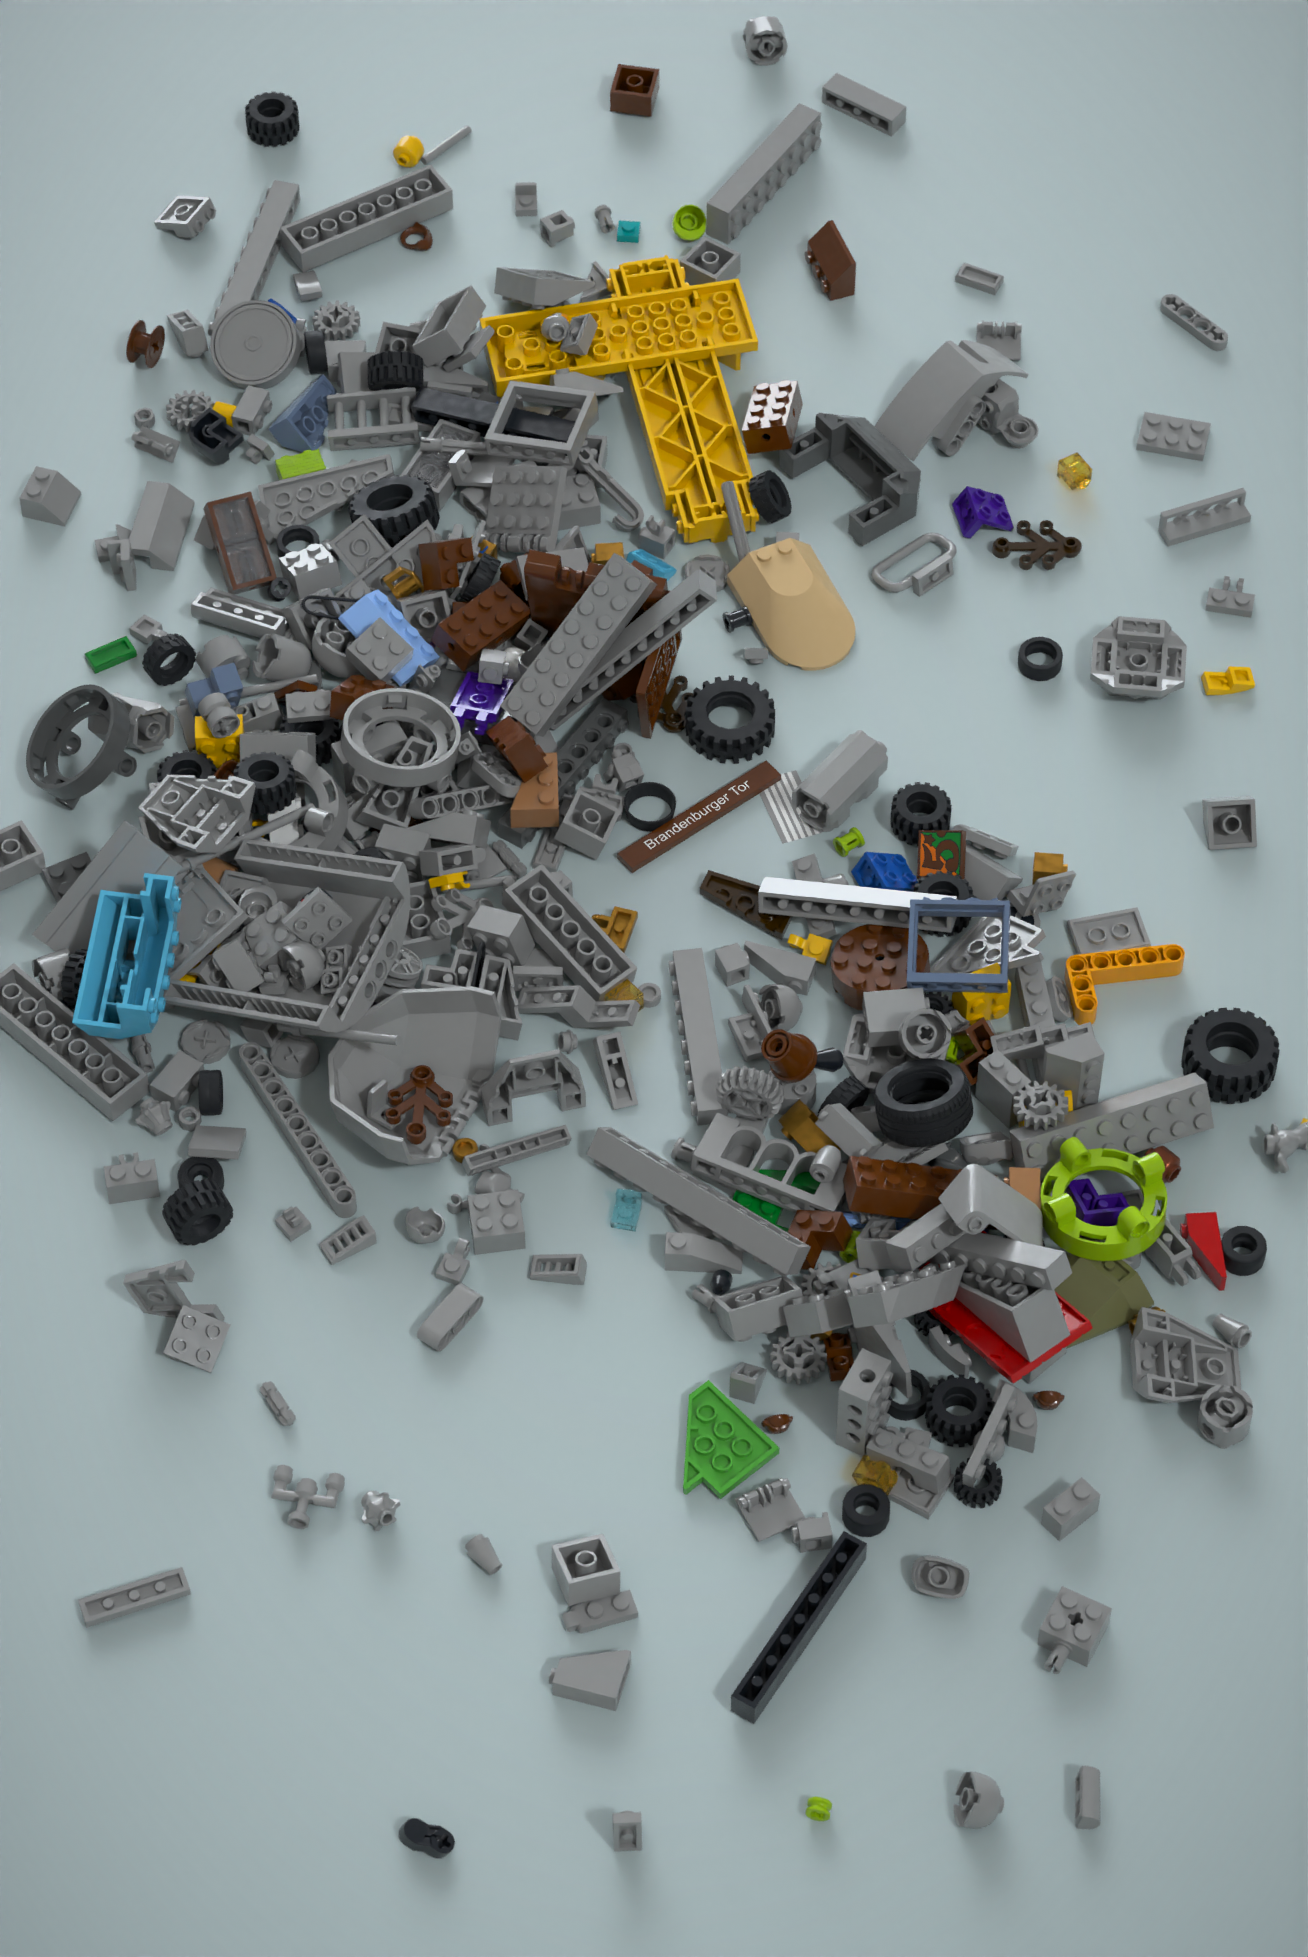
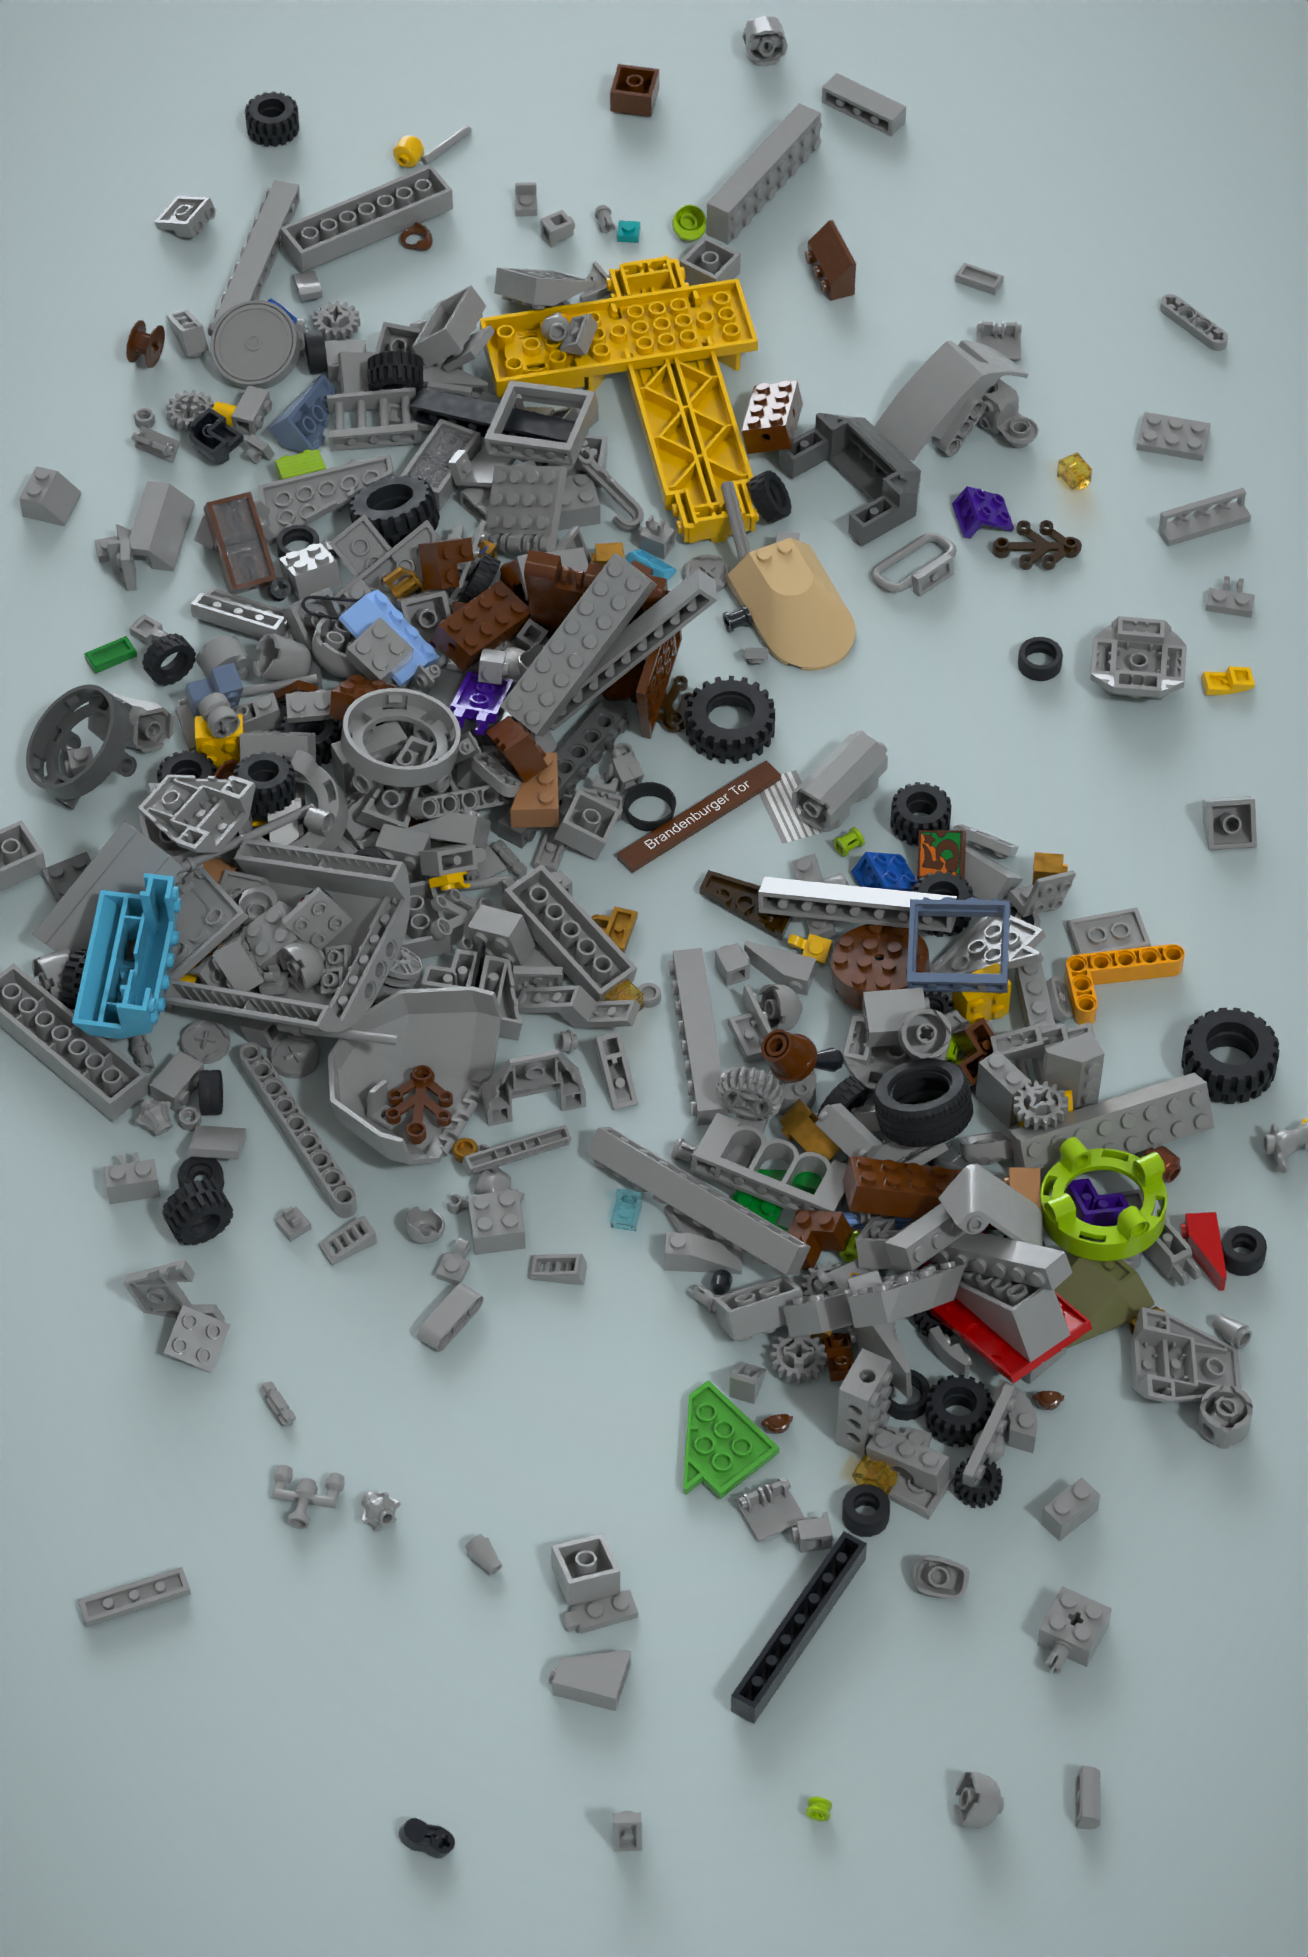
light grey axle [420,436,488,456] -> none
light grey slope [549,368,623,396] -> none
light grey brick [809,1145,842,1183] -> none
none -> light grey brick [64,746,93,778]

